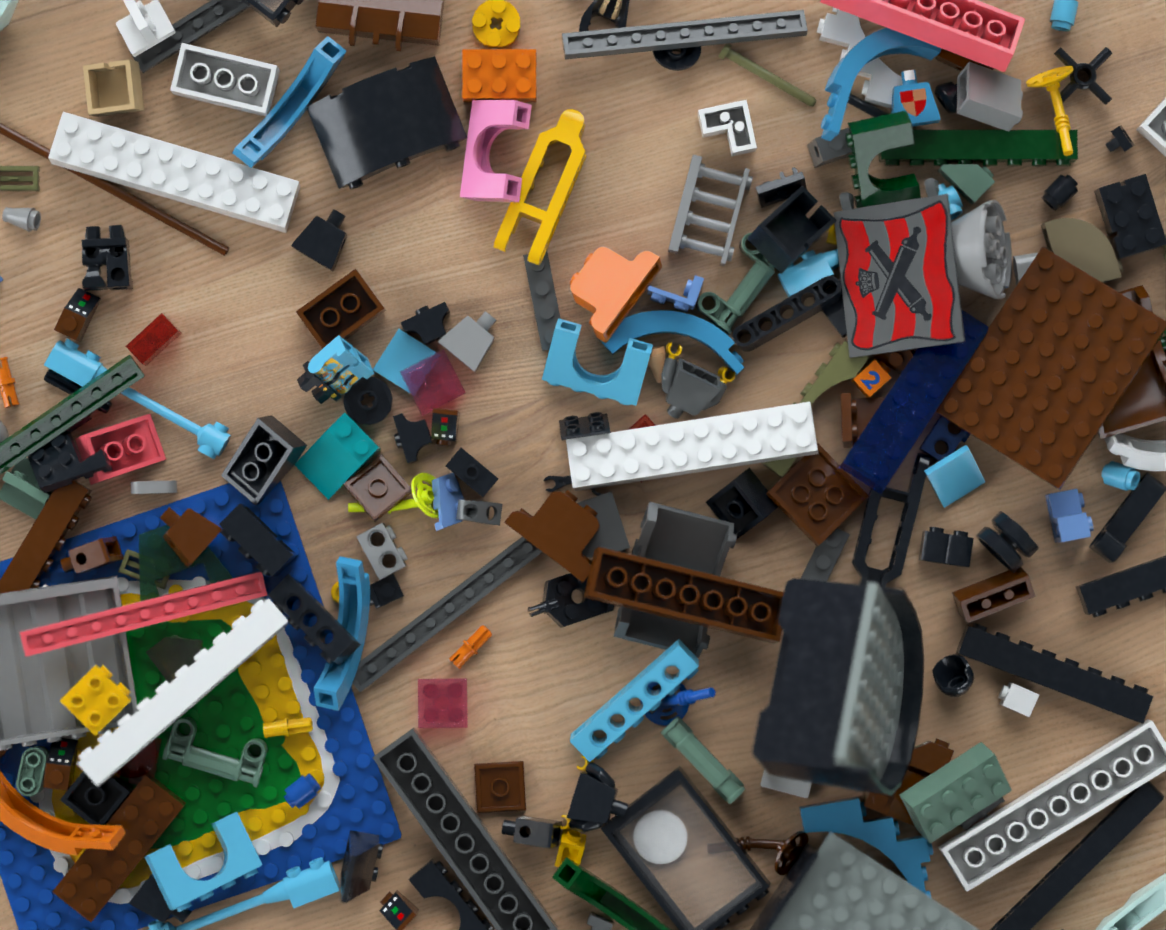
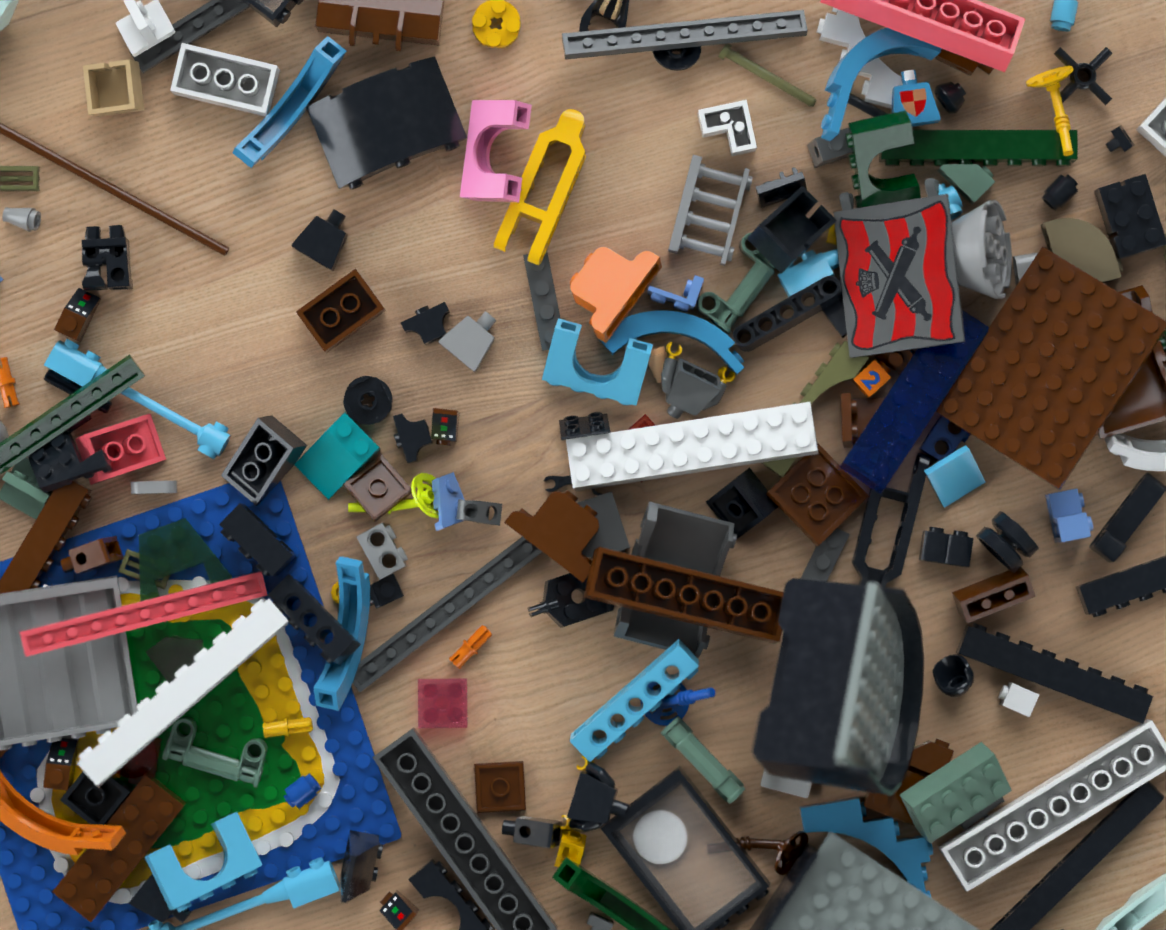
sand green brick [16,746,49,796] -> none
white brick [48,112,300,233] -> none
yellow brick [60,664,131,736] -> none
clear red brick [126,313,182,366] -> none
reddish brown torso [160,507,222,567] -> none
hips [297,335,374,404] -> none
medium azure tile [373,329,440,396] -> none
clear pink plate [400,349,466,416] -> none
black brick [446,448,499,497] -> none
orange brick [462,49,537,103] -> none
light grey brick [957,62,1023,132] -> none
medium azure brick [1101,461,1140,491] -> none

